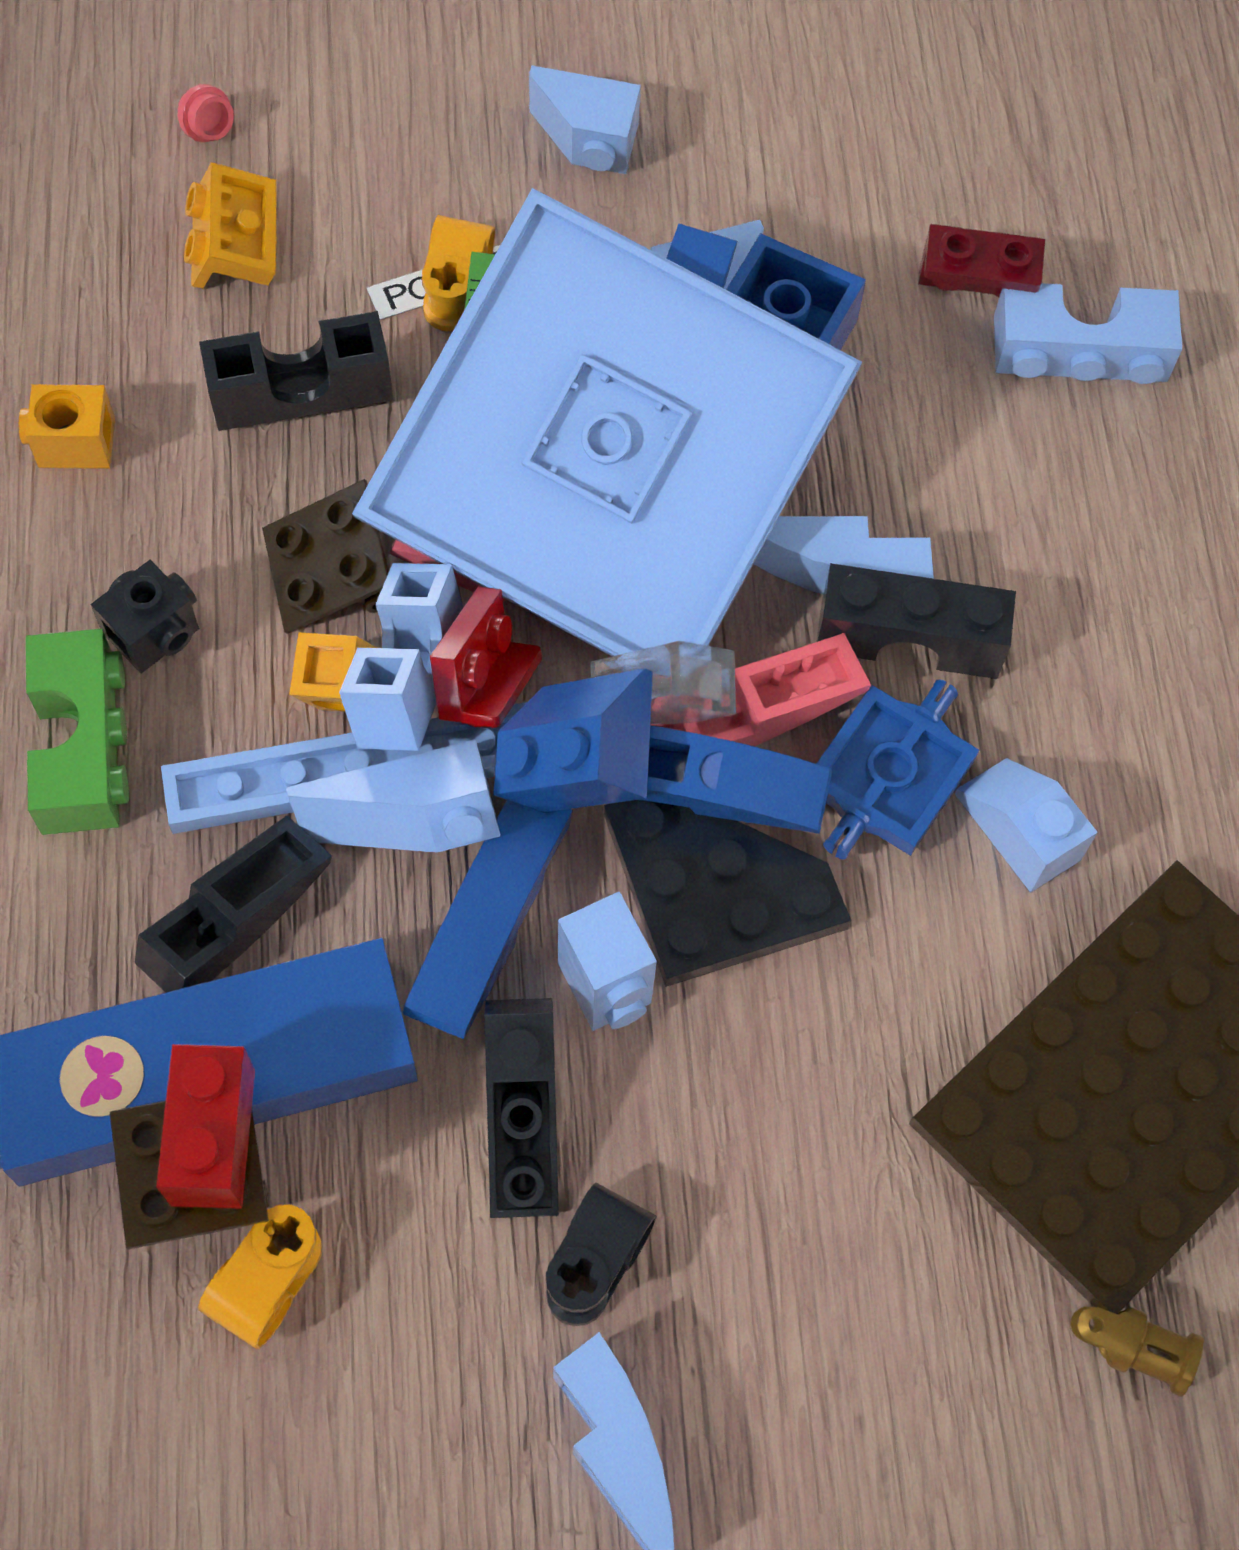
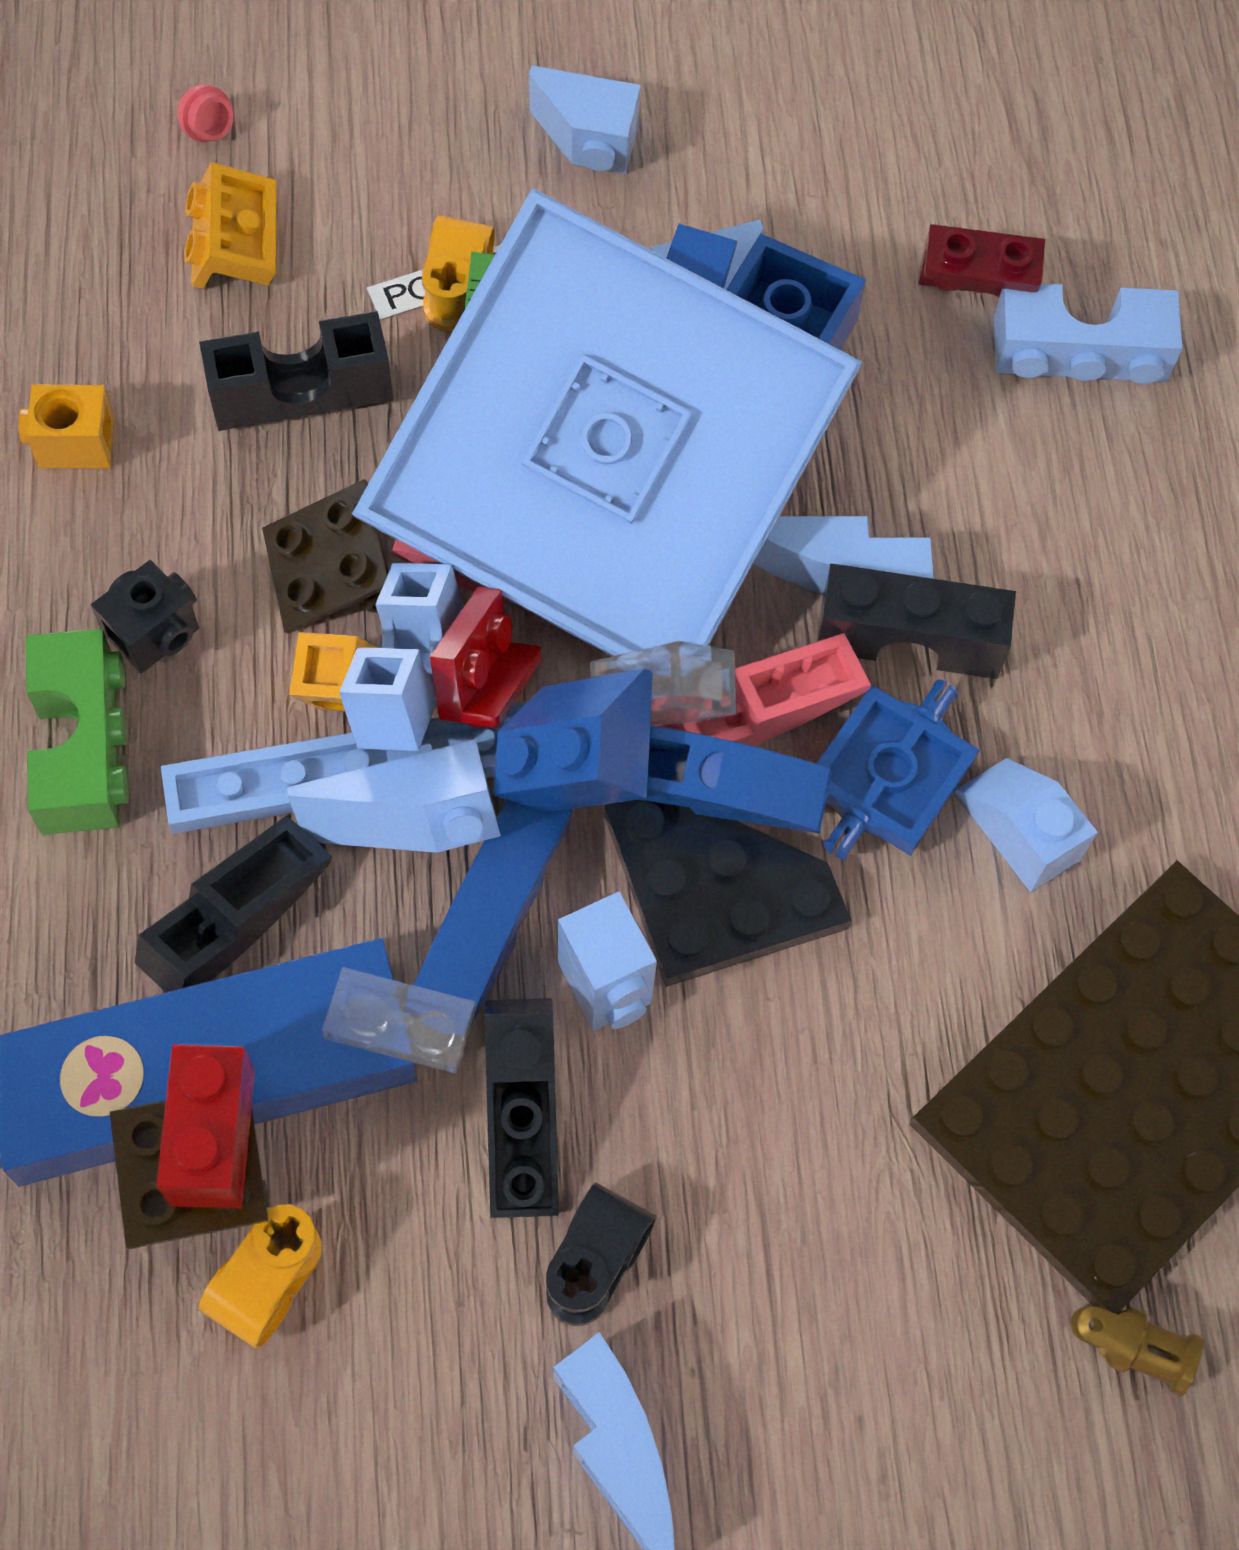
none -> clear plate [322,967,476,1074]

